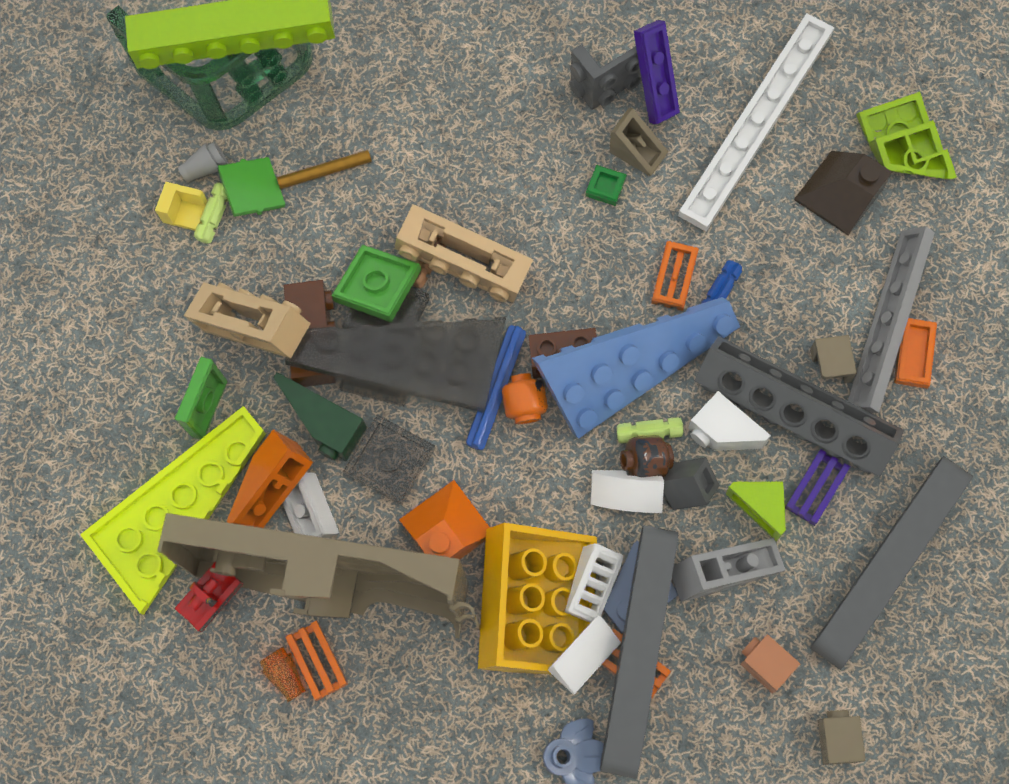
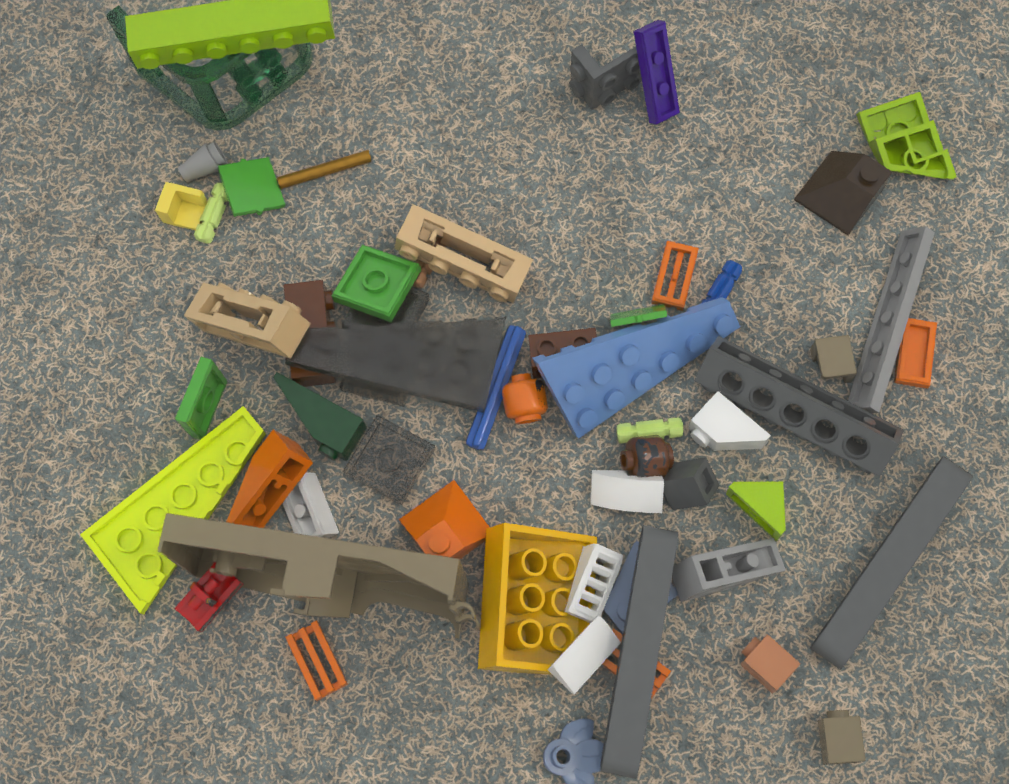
clear orange cone [259,647,306,702] -> none
green tile [586,165,627,206] -> none
dark tan slope [610,108,668,176] -> none
white plate [678,13,834,232] -> none
dark purple tile [785,449,851,526] -> none
none -> bright green piece [610,304,667,327]

